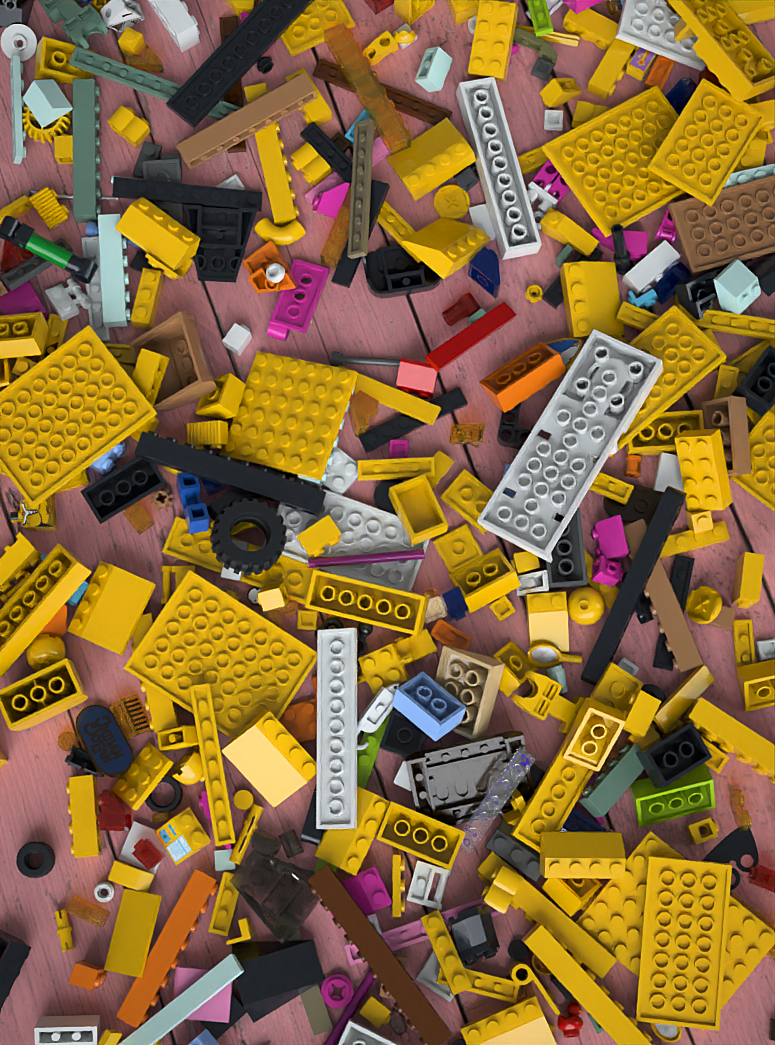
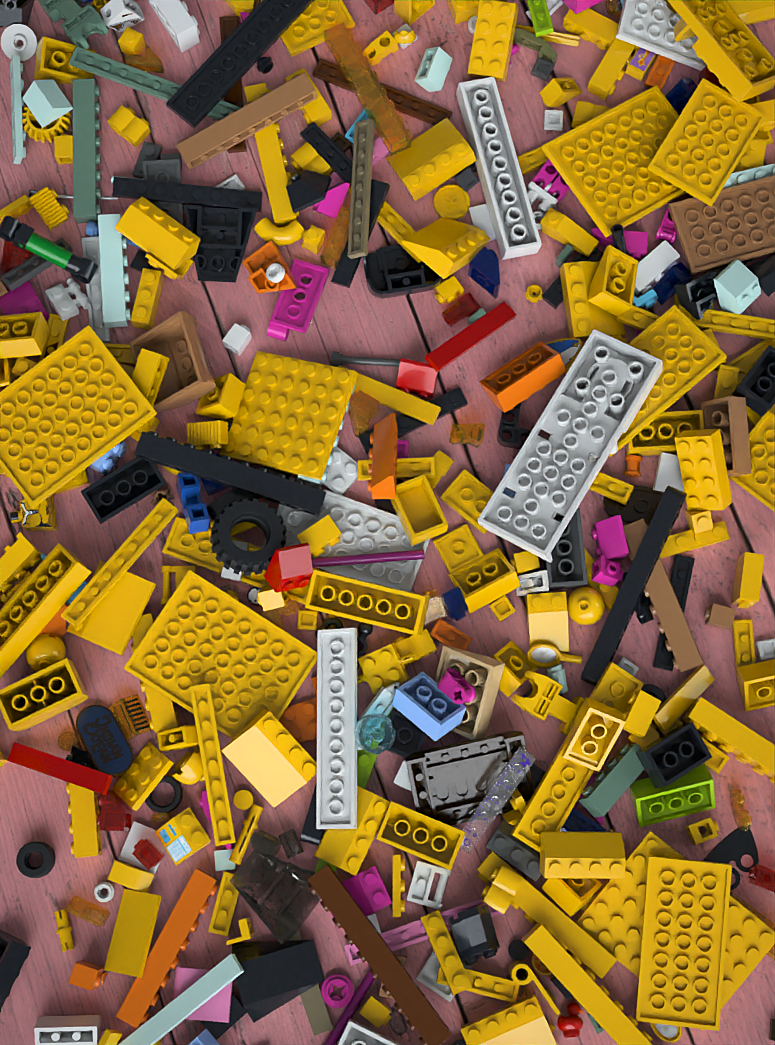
clear yellow brick [123,502,155,535] -> none
yellow tile [685,586,722,624] -> none
none -> red tile [7,742,113,795]
none -> yellow plate [61,498,178,628]
none -> slope [264,542,313,593]
none -> black slope [286,169,332,214]
none -> yellow brick [301,225,326,255]
none -> clear light blue cylinder [354,713,396,754]
none -> orange slope [368,413,398,499]
none -> yellow brick [434,276,464,305]
none -> dark pink piece [437,668,476,704]
none -> yellow slope [588,245,638,317]

